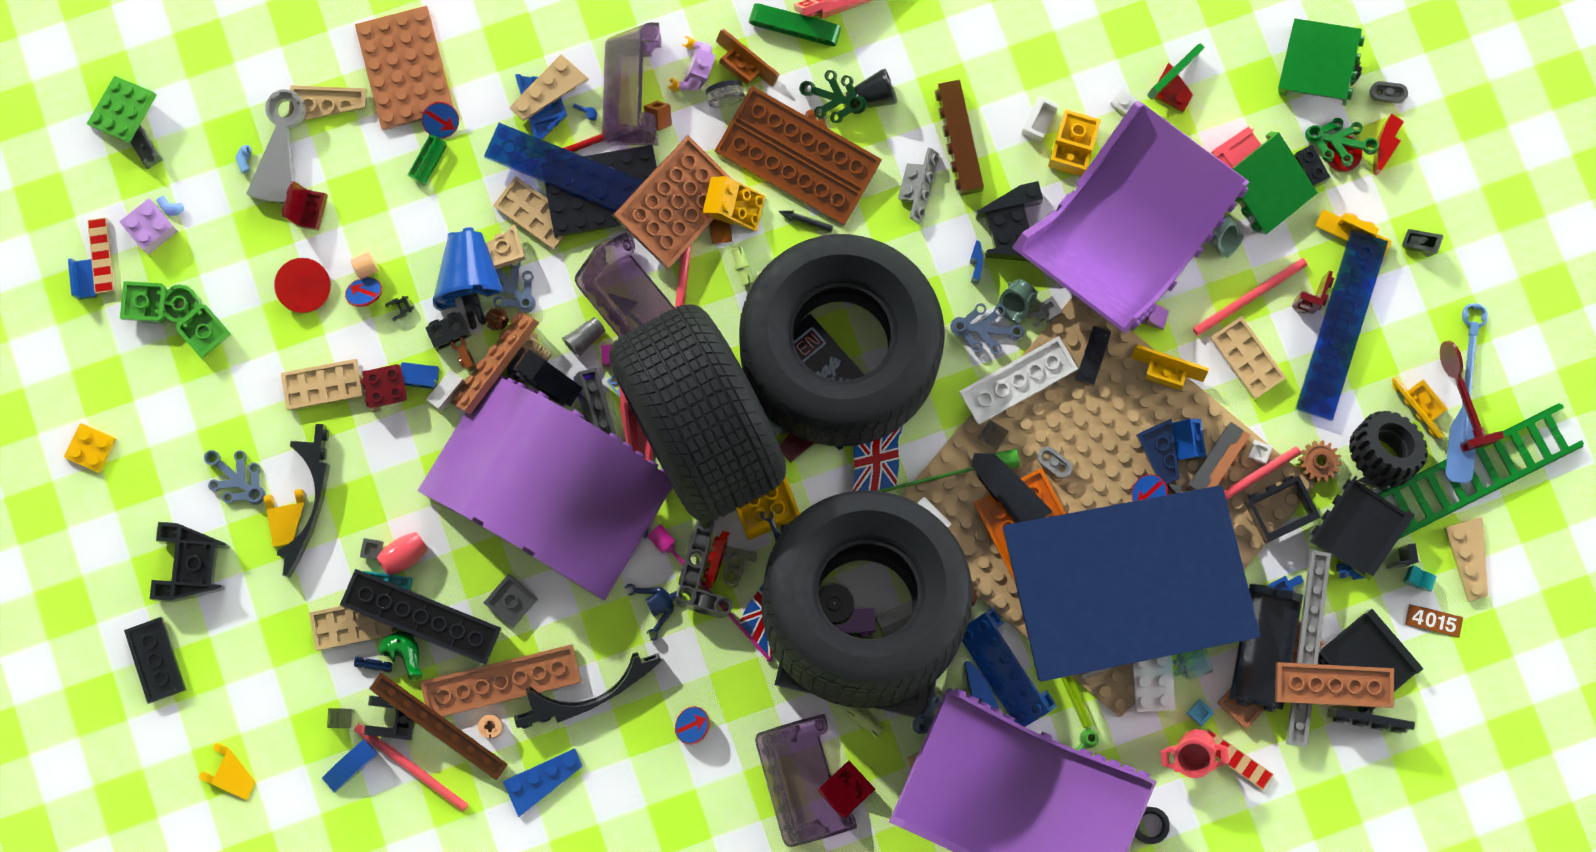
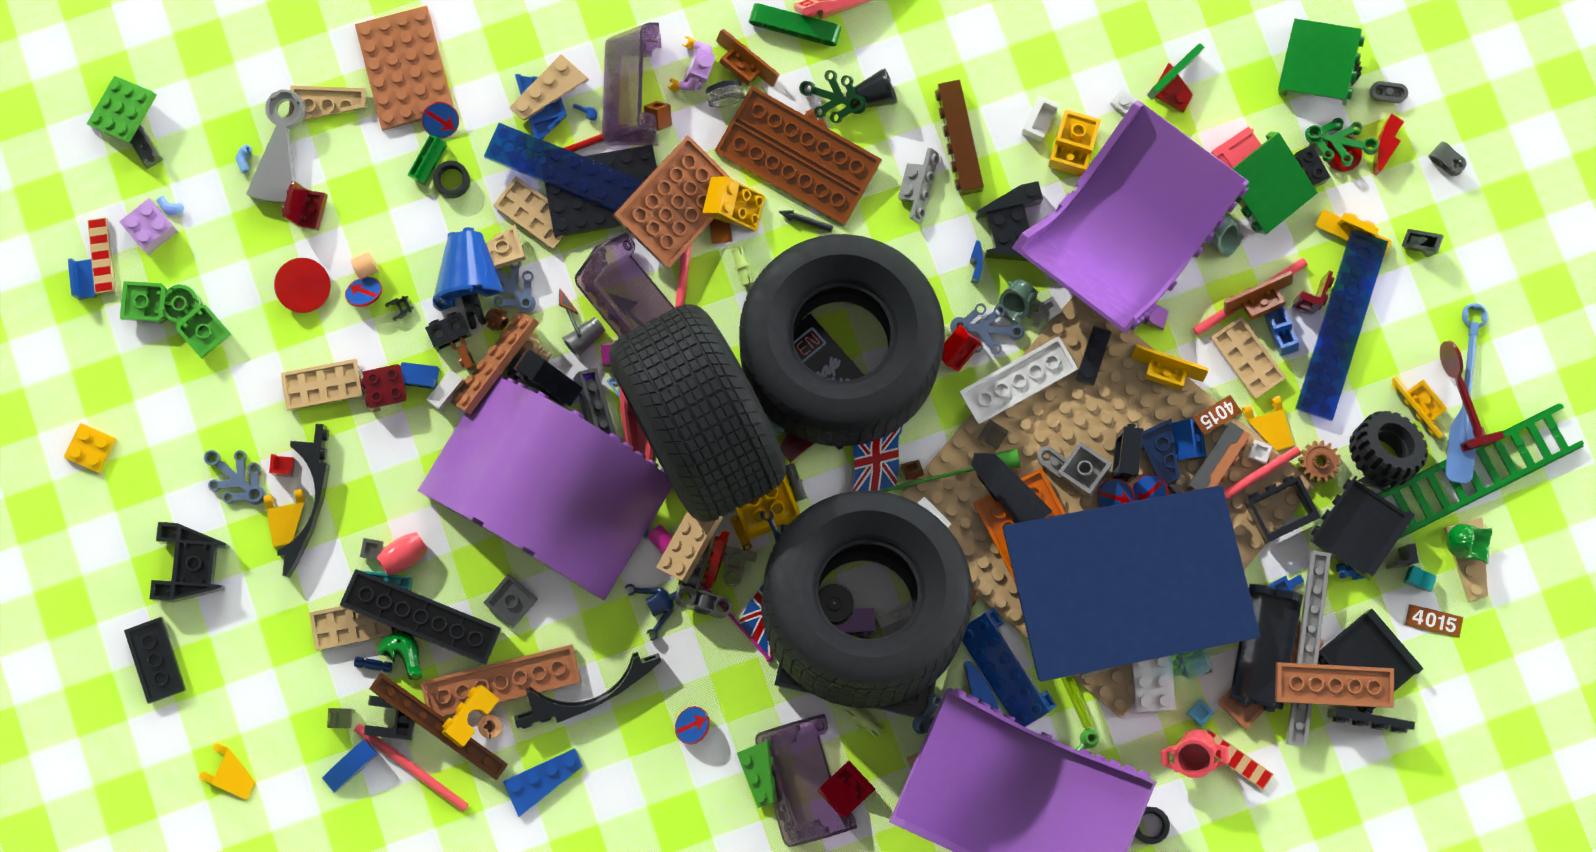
none -> red panel [269,454,295,477]
none -> black tyre [433,160,470,199]
none -> yellow arch [441,685,499,748]
none -> piece [559,288,581,337]
none -> tan plate [656,511,723,583]
none -> clear yellow piece [730,516,752,551]
none -> bright green wing [737,739,777,808]
none -> dark grey axle [786,463,808,502]
none -> reddish brown plate [900,459,924,480]
none -> red panel [941,324,982,372]
none -> light grey slope [1058,442,1112,499]
none -> blue piece [1097,478,1135,507]
none -> black window [1111,424,1144,483]
none -> dark orange sticker [1193,395,1242,435]
none -> dark orange bracket [1224,271,1293,320]
none -> yellow flag [1242,396,1294,451]
none -> blue slope [1264,306,1299,357]
none -> dark grey piece [1428,141,1467,176]
none -> green piece [1446,524,1493,564]

